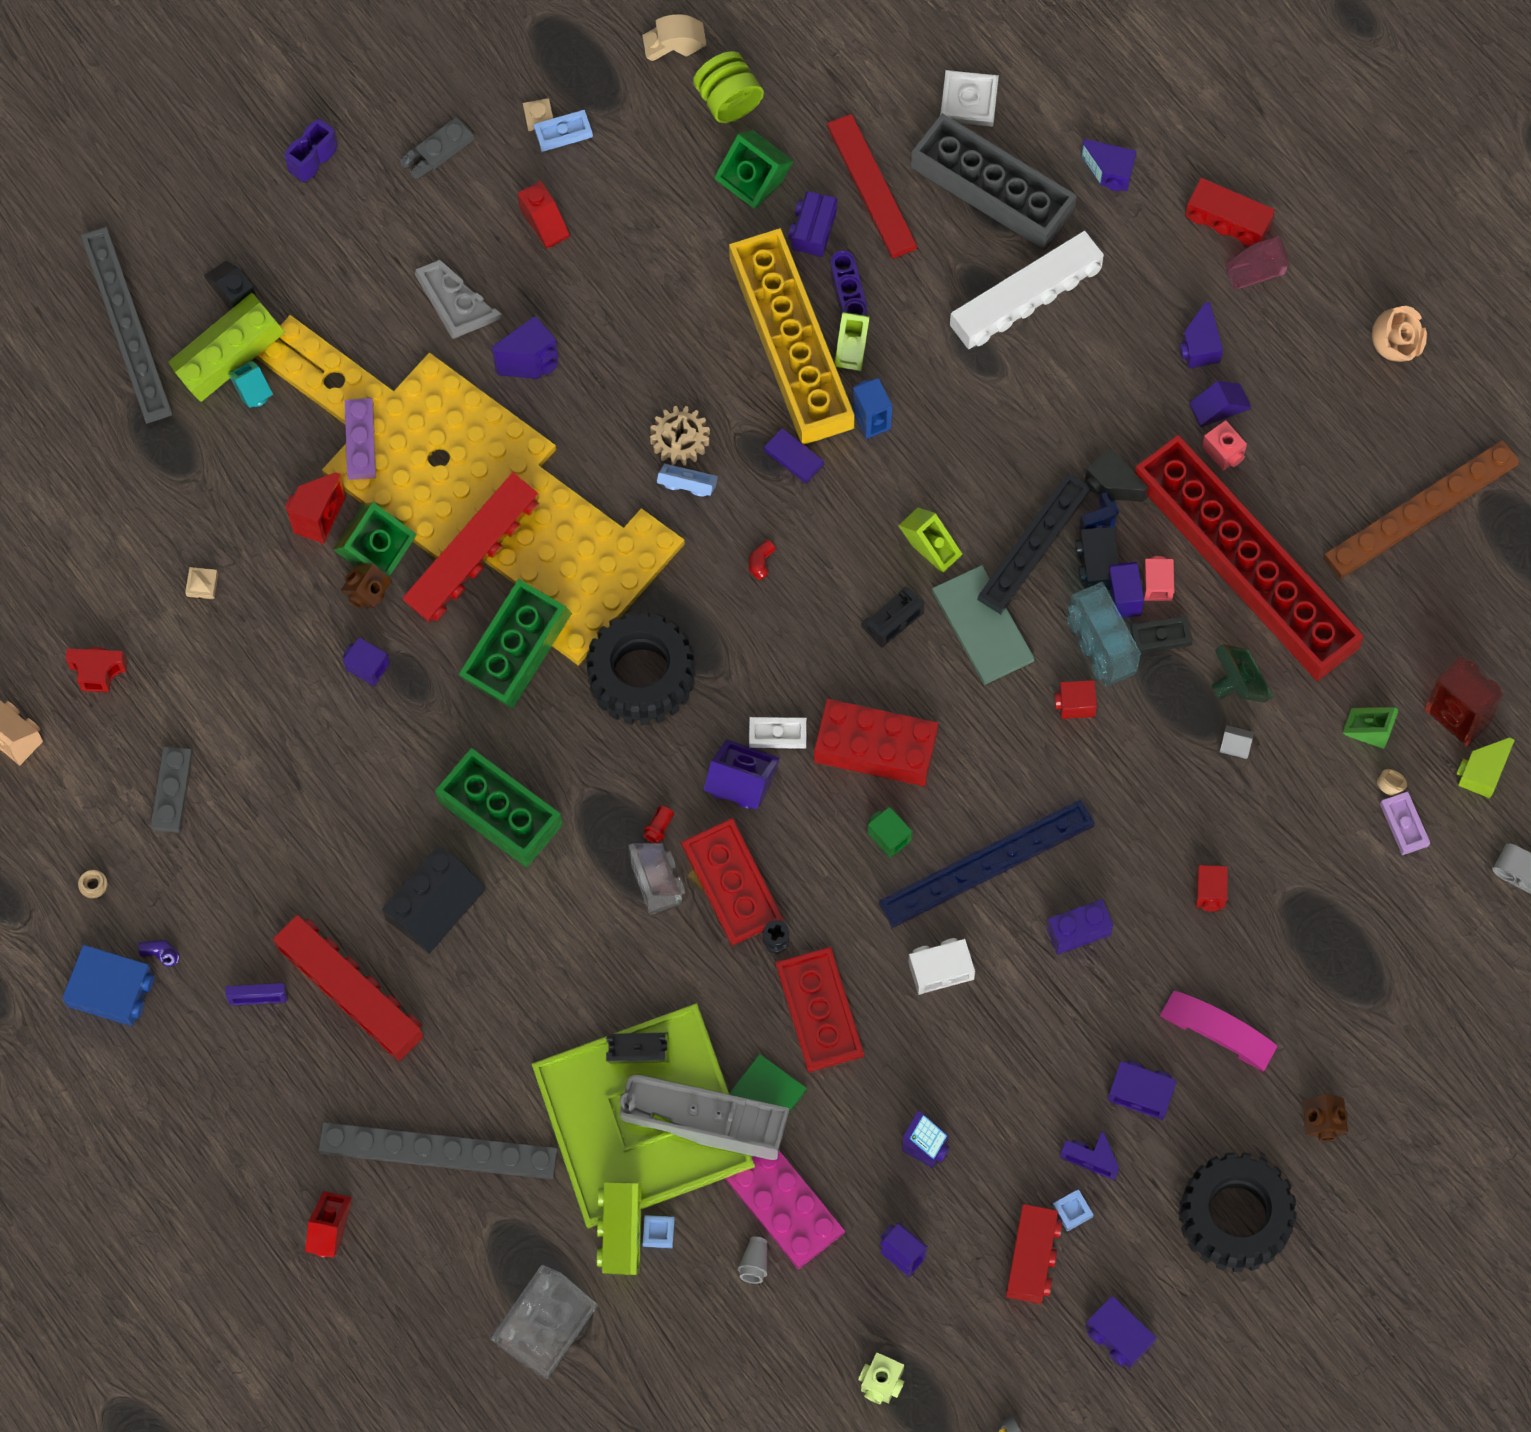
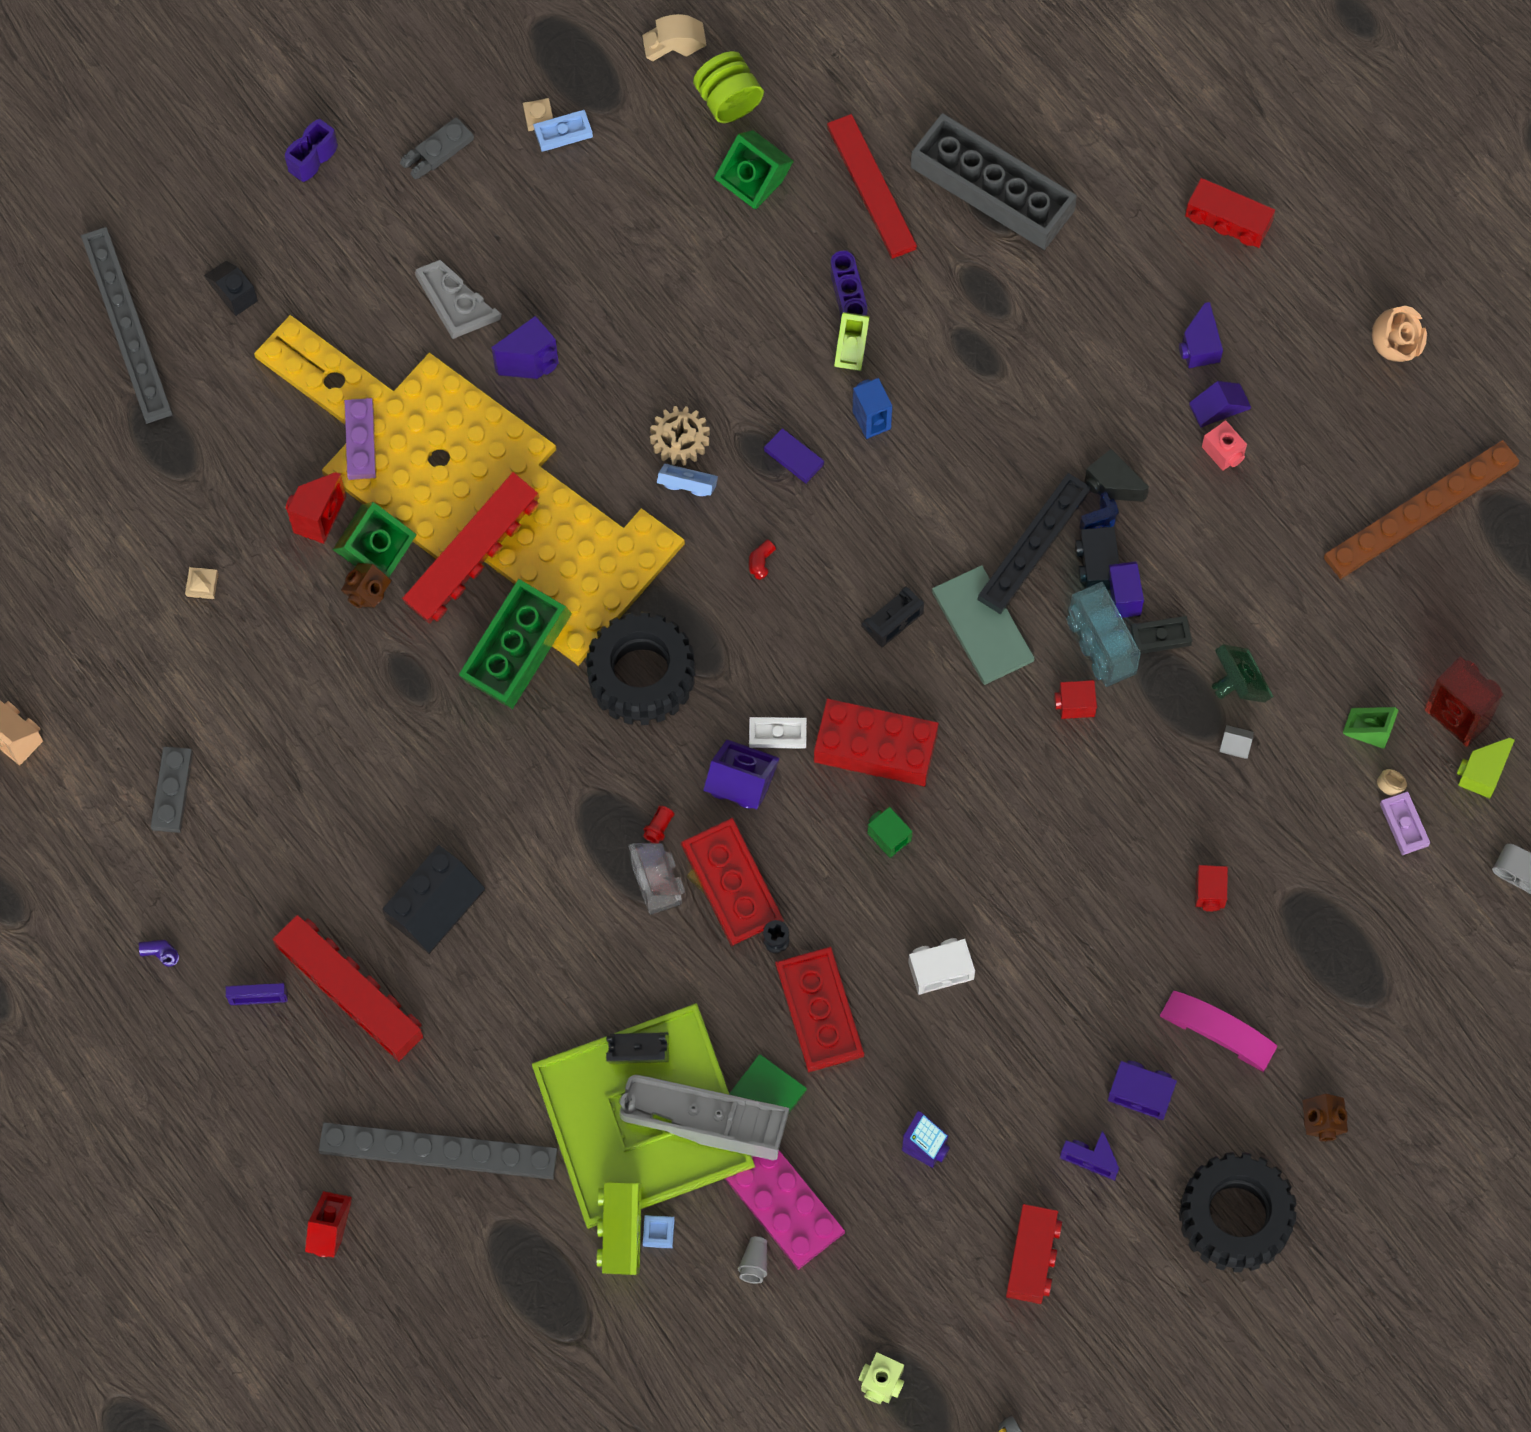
blue brick [62,945,155,1027] -> none
red brick [65,647,127,692] -> none
tan plate [78,870,108,899] -> none
lime slope [168,293,285,402] -> none
teal brick [228,360,273,408] -> none
dark purple brick [343,638,390,687] -> none
green brick [435,748,563,868] -> none
clear slope [490,1264,598,1379] -> none
red slope [517,181,570,249] -> none
yellow brick [729,228,854,445] -> none
dark purple brick [788,191,838,257] -> none
clear blue tile [879,799,1095,928] -> none
dark purple brick [880,1223,928,1277] -> none
lime slope [898,507,962,573] -> none
white tile [940,70,999,127] -> none
white brick [950,231,1104,349] -> none
dark purple brick [1046,899,1113,955] -> none
light blue plate [1052,1189,1093,1232] -> none
dark purple slope [1081,139,1137,191] -> none
dark purple brick [1086,1296,1157,1369] -> none
red brick [1135,435,1364,681] -> none
coral brick [1143,556,1174,601] -> none
clear pink slope [1225,236,1289,290] -> none

